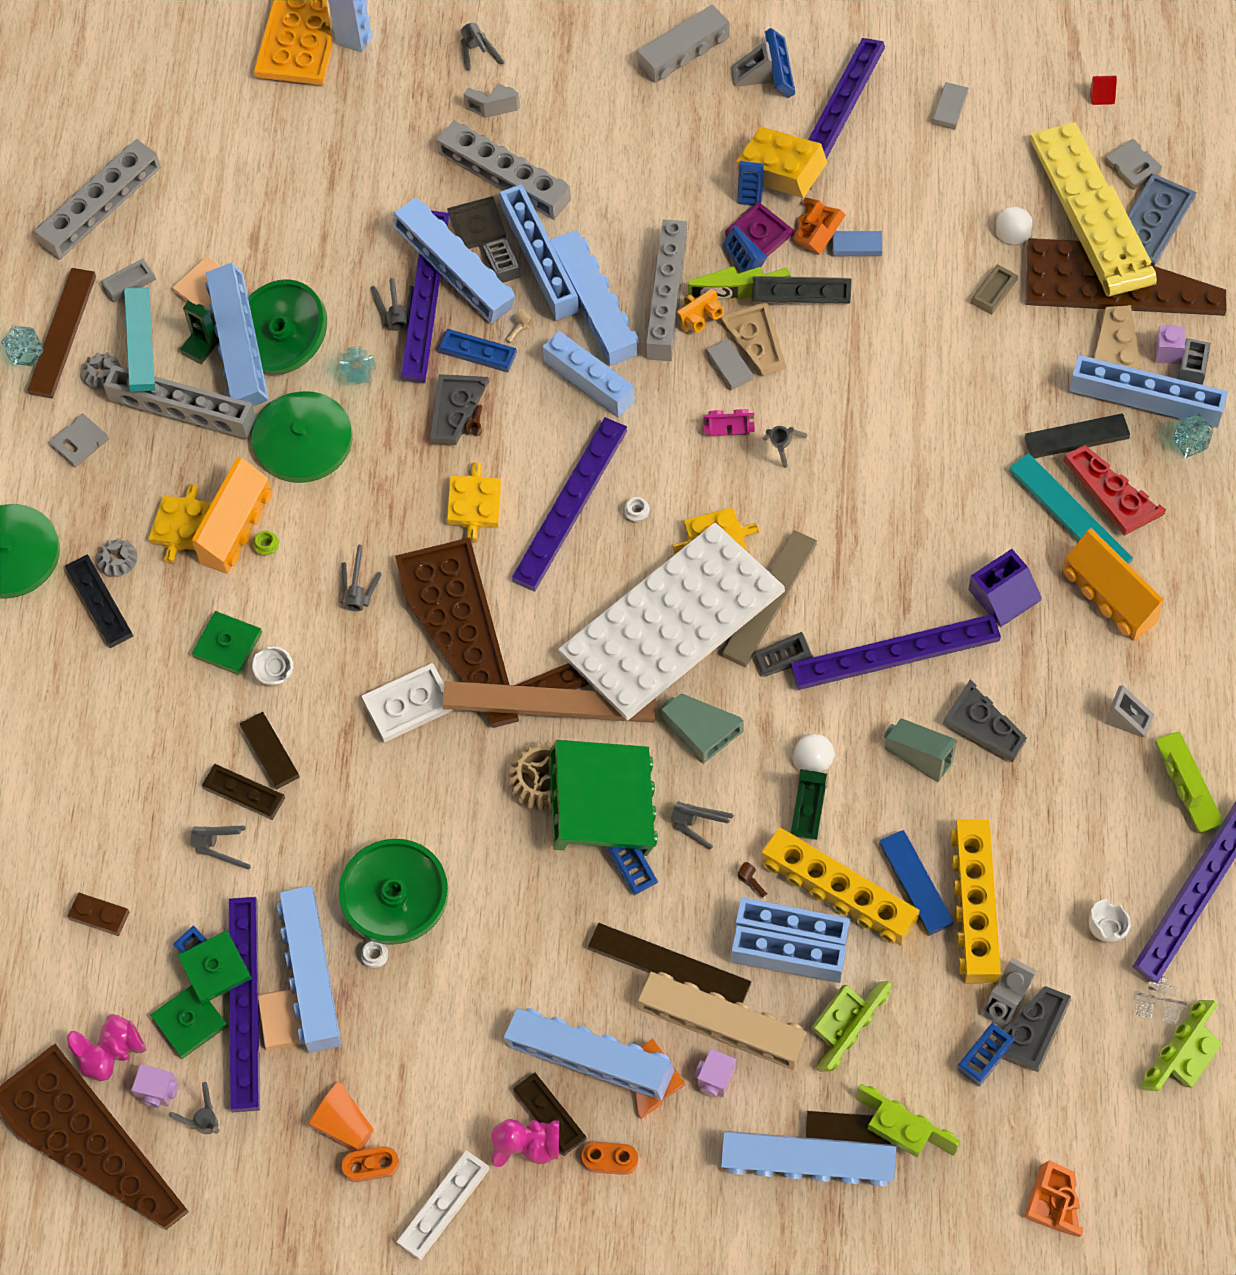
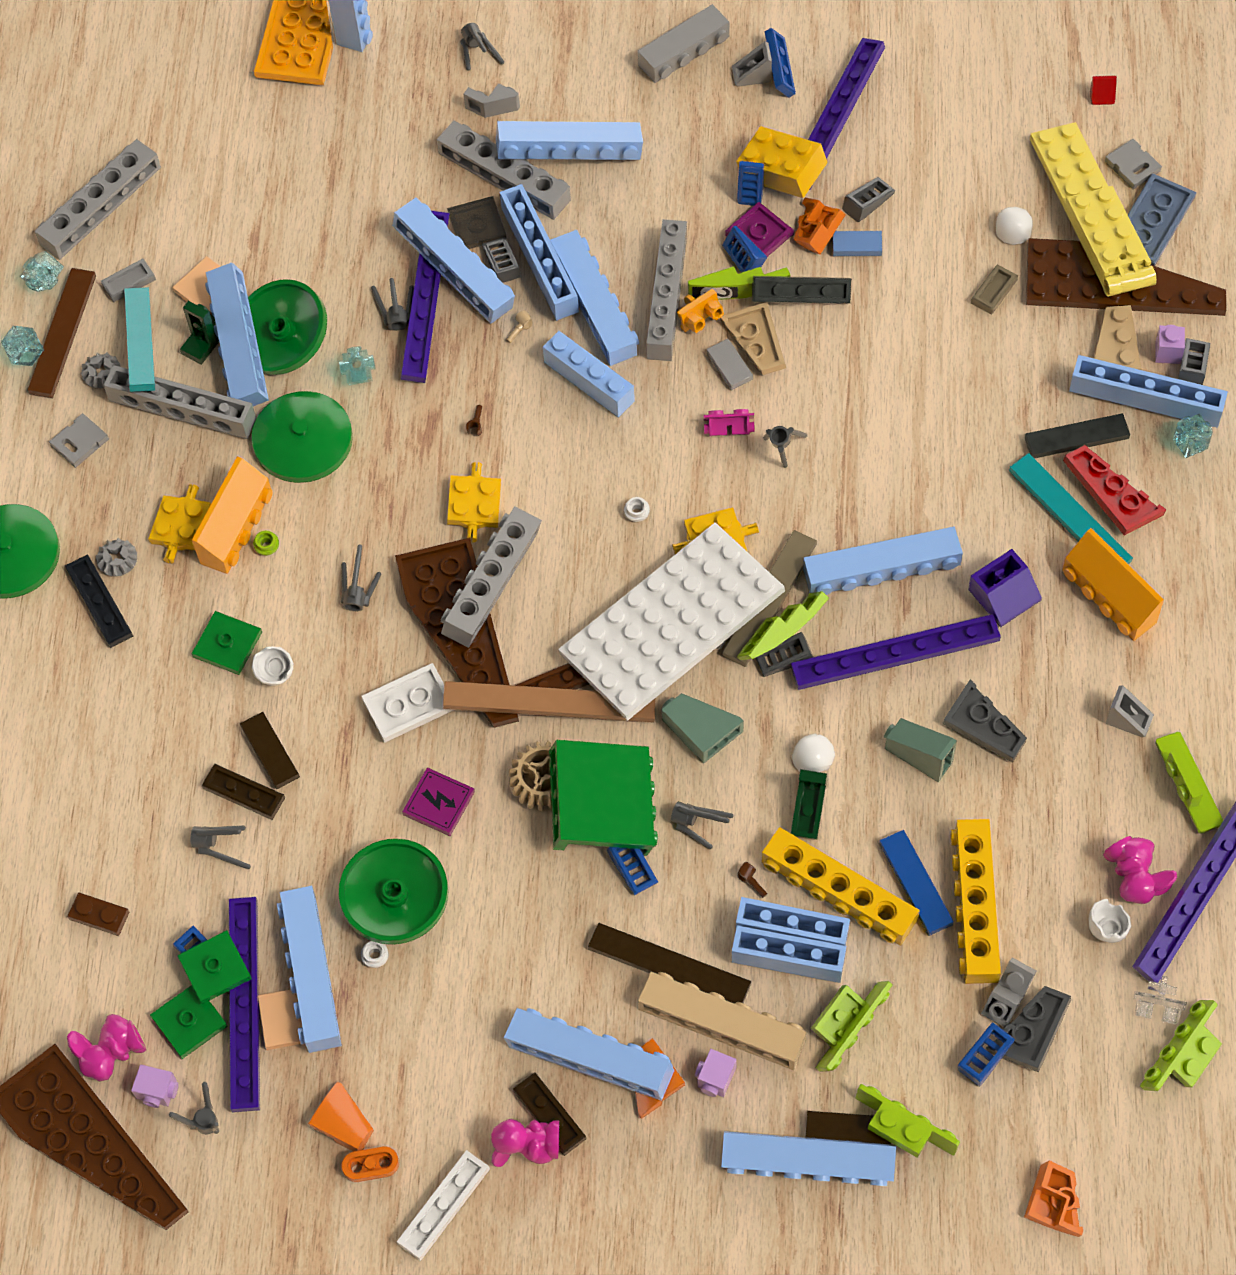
dark grey wing [430,374,489,445] -> none
blue tile [438,329,517,373] -> none
dark purple plate [512,417,627,592] -> none
orange plate [581,1142,639,1175] -> none
light grey tile [932,82,969,129] -> none
none -> clear light blue brick [20,251,64,292]
none -> magenta tile [402,767,475,836]
none -> light grey brick [440,506,542,648]
none -> light blue brick [496,121,643,160]
none -> lime slope [737,591,829,660]
none -> light blue brick [803,526,963,595]
none -> dark grey slope [842,177,895,222]
none -> dark pink animal [1103,836,1177,904]

